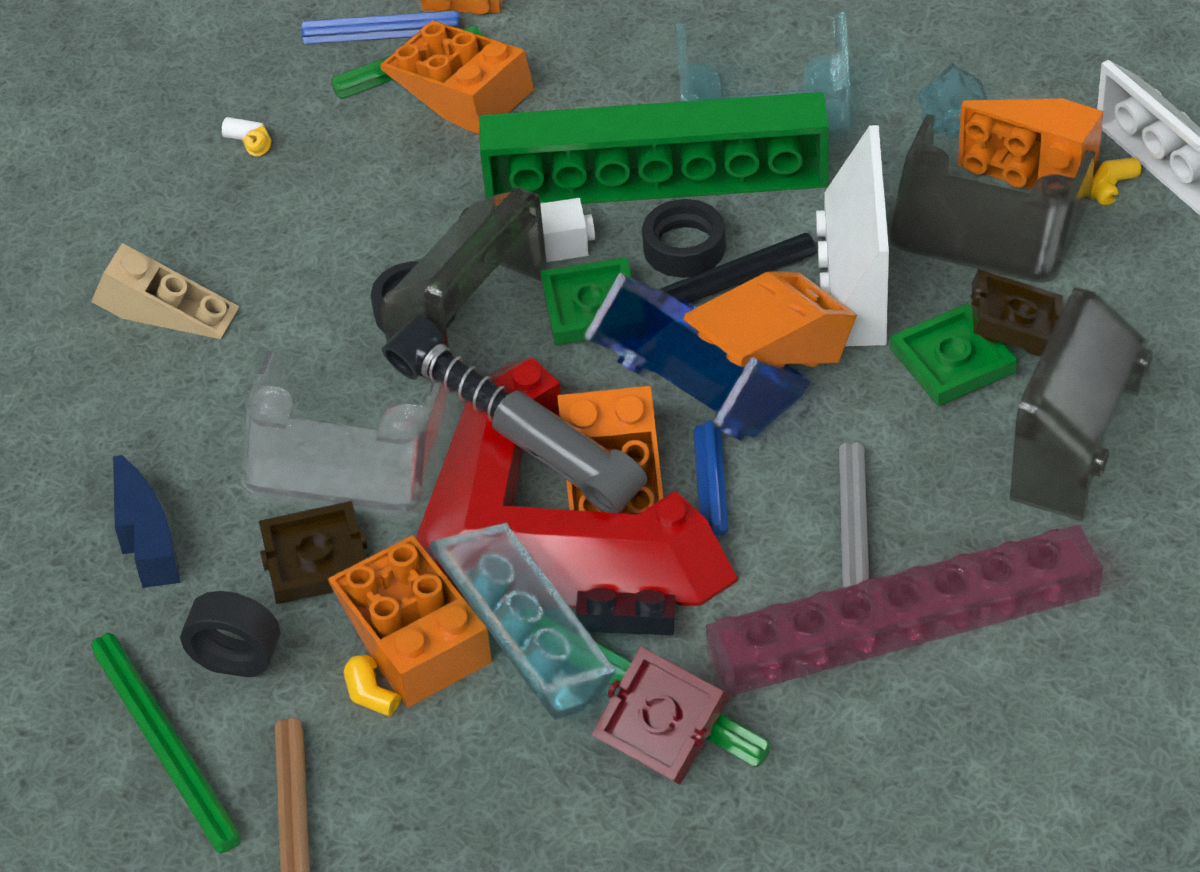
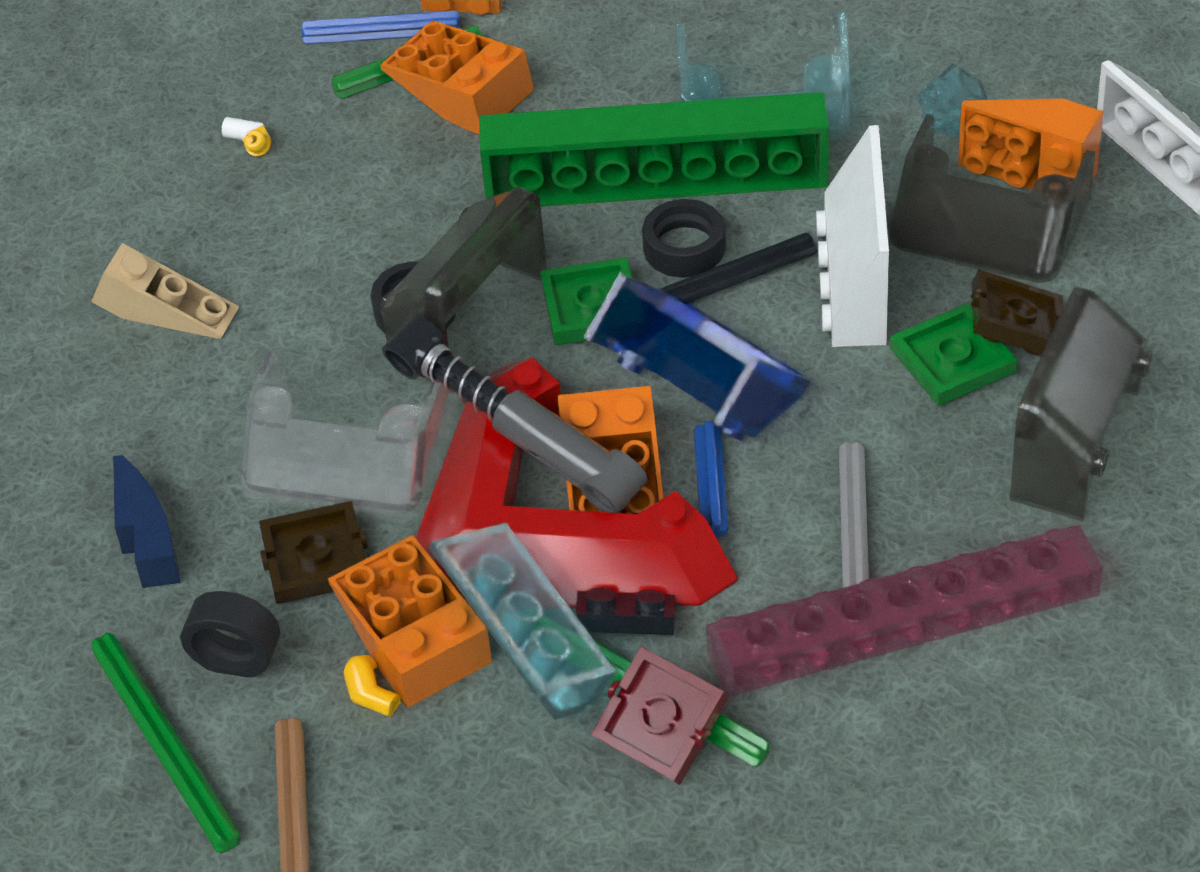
white brick [528,198,595,263] -> none
orange slope [683,271,857,368] -> none
yellow arm [1088,157,1141,206] -> none

